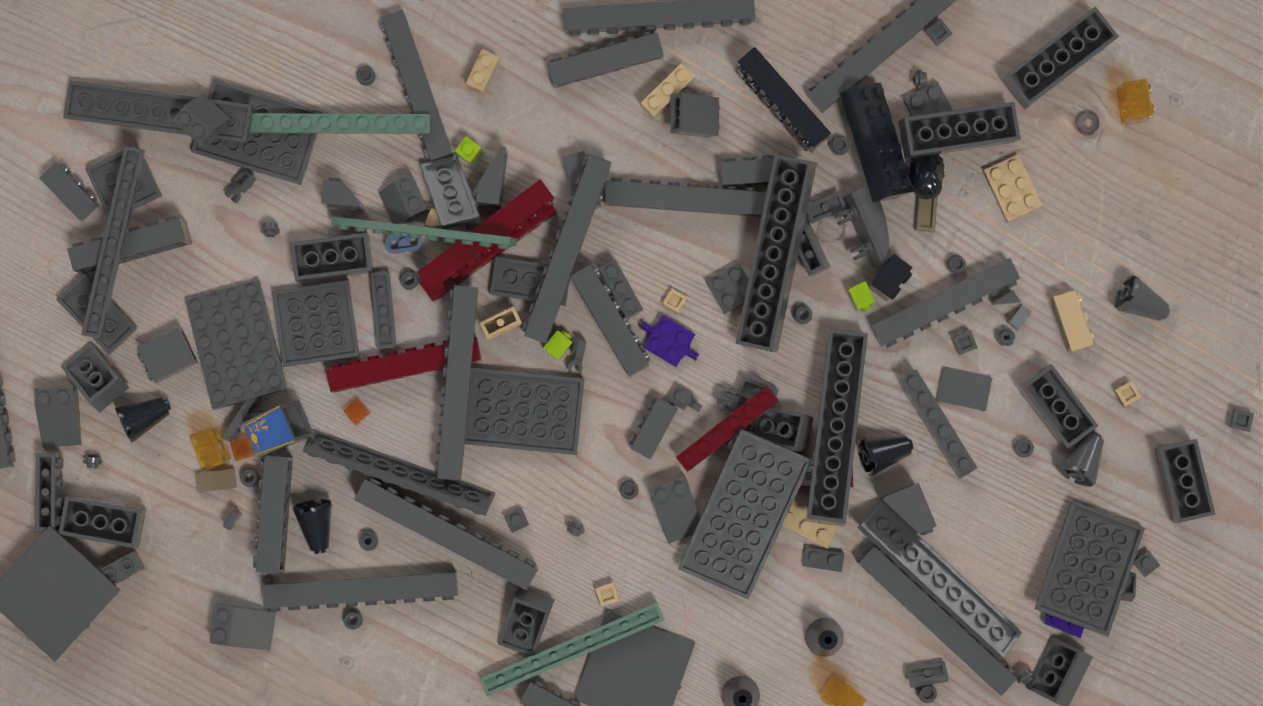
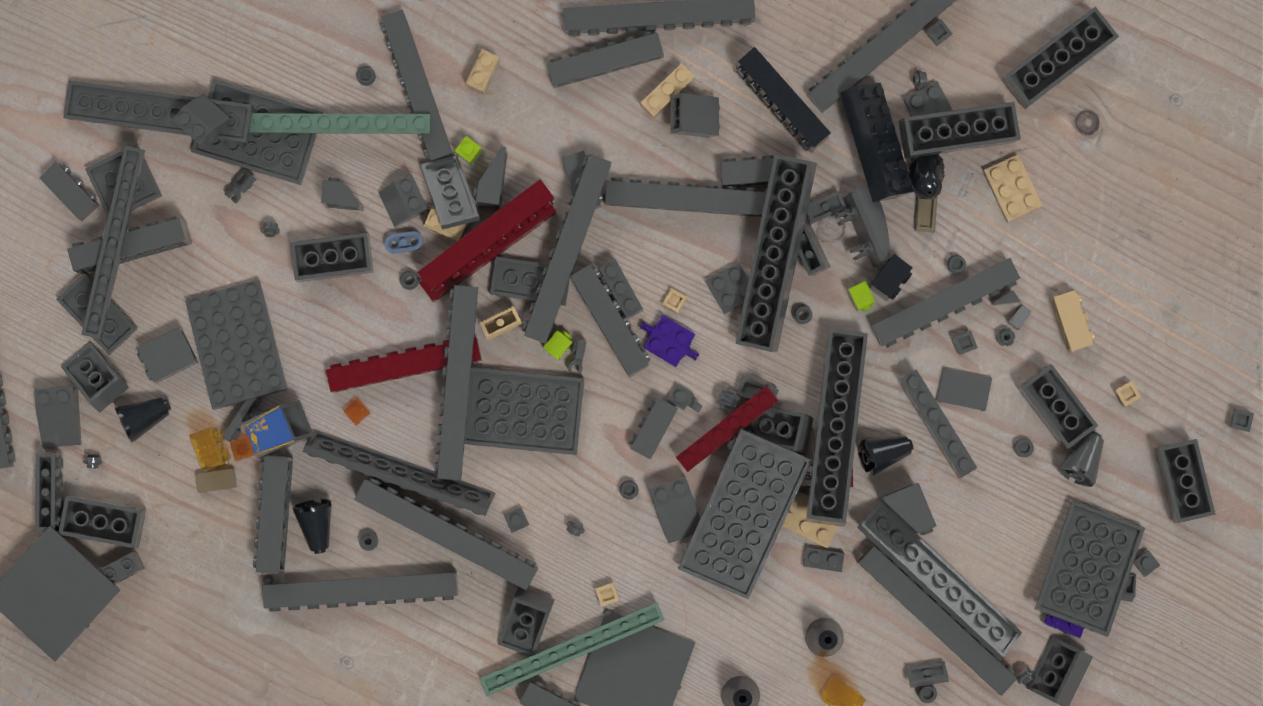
dark grey slope [209,604,276,651] -> none
dark grey tile [223,510,242,530] -> none
dark grey plate [240,468,260,487] -> none
dark grey plate [272,280,360,367] -> none
sand green plate [331,216,517,250] -> none
dark grey plate [343,610,363,629] -> none
dark grey plate [370,271,397,350] -> none
dark grey plate [830,136,849,155] -> none
dark grey cone [1114,275,1170,321] -> none
clear yellow brick [1116,79,1155,126] -> none

